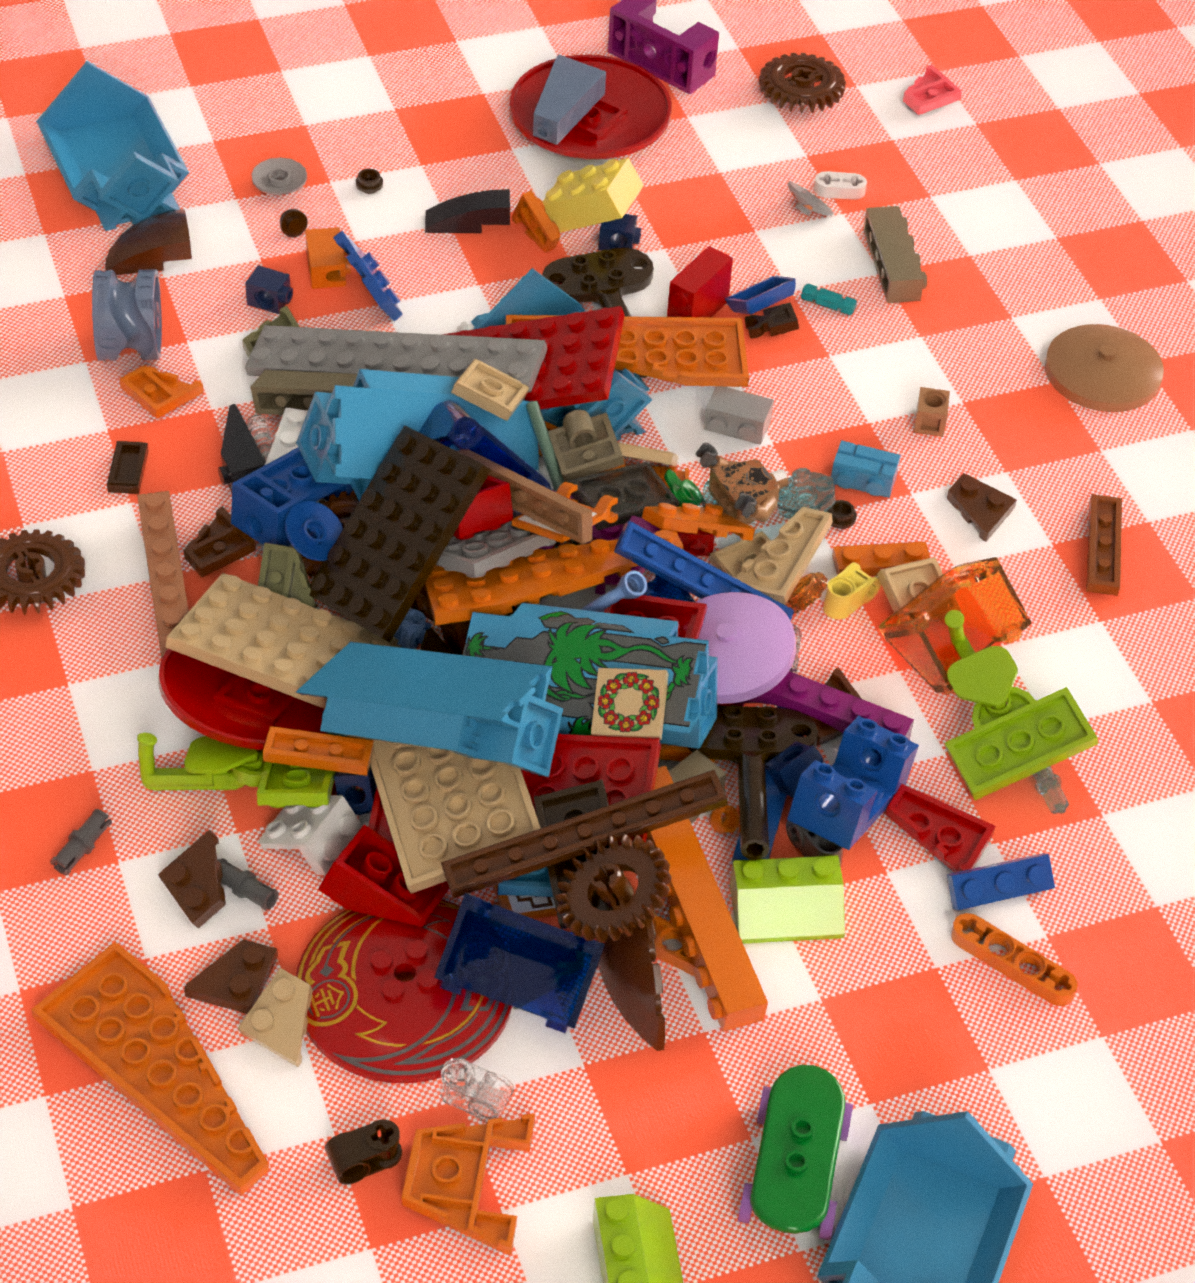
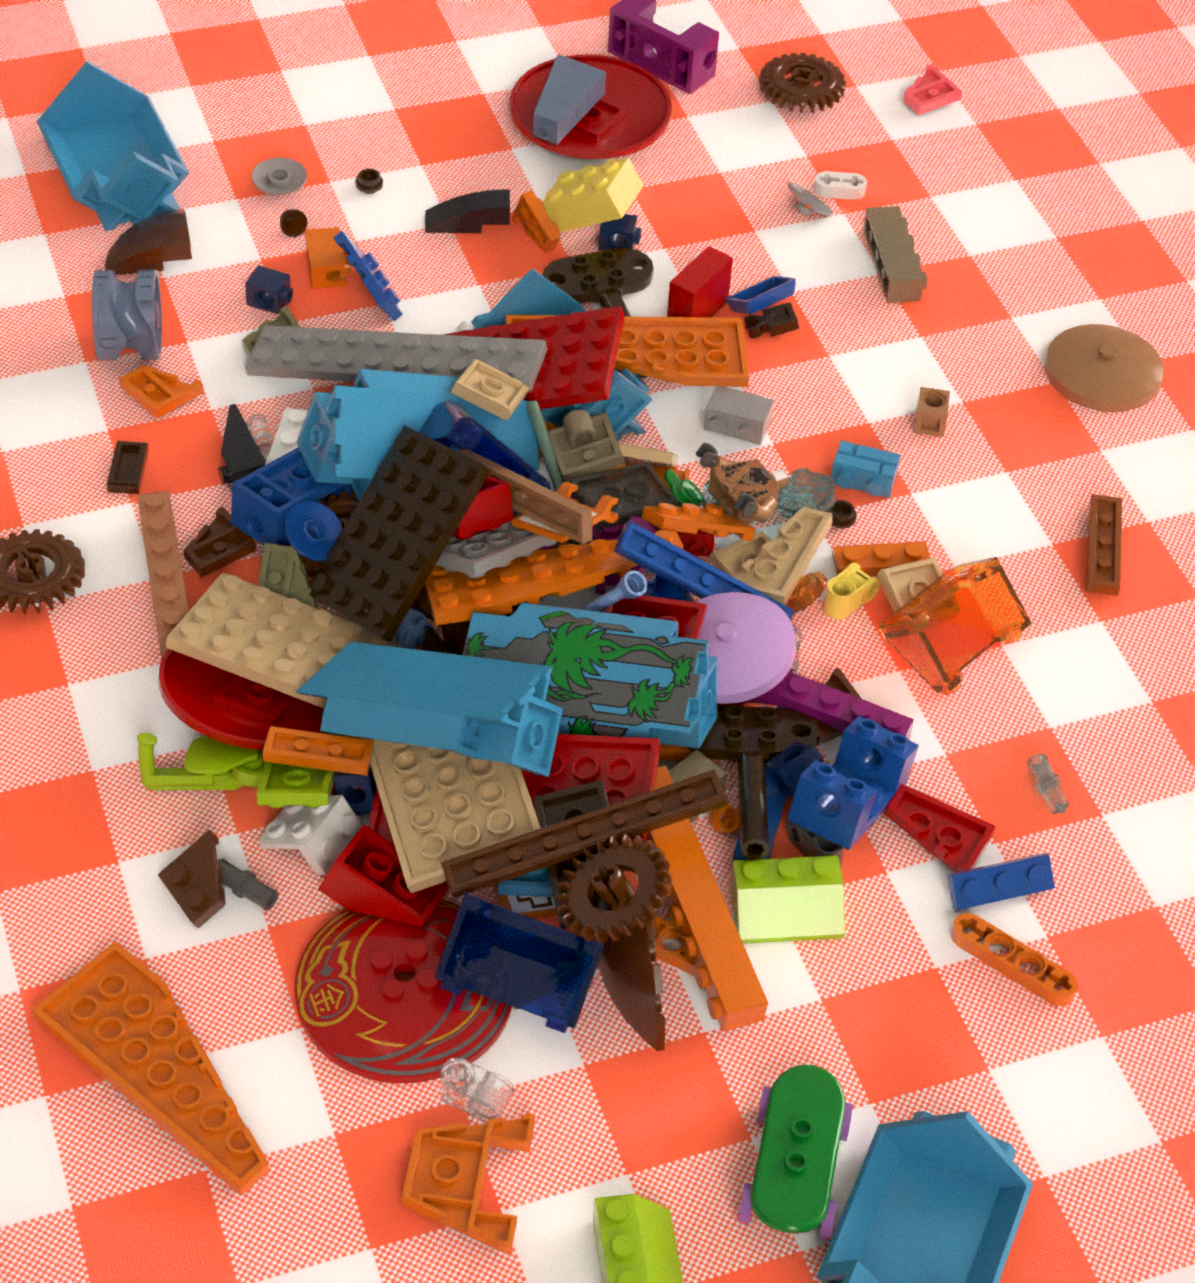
dark grey pin [50,809,112,875] -> none
reddish brown wing [184,939,278,1014] -> none
tan wing [238,968,313,1067] -> none
dark tan brick [250,370,358,415] -> none
dark brown piece [324,1119,402,1185] -> none
tile [591,668,669,741] -> none
teal axle [801,283,857,315] -> none
lime plate [944,610,1099,800] -> none
reddish brown wing [947,473,1017,542] -> none

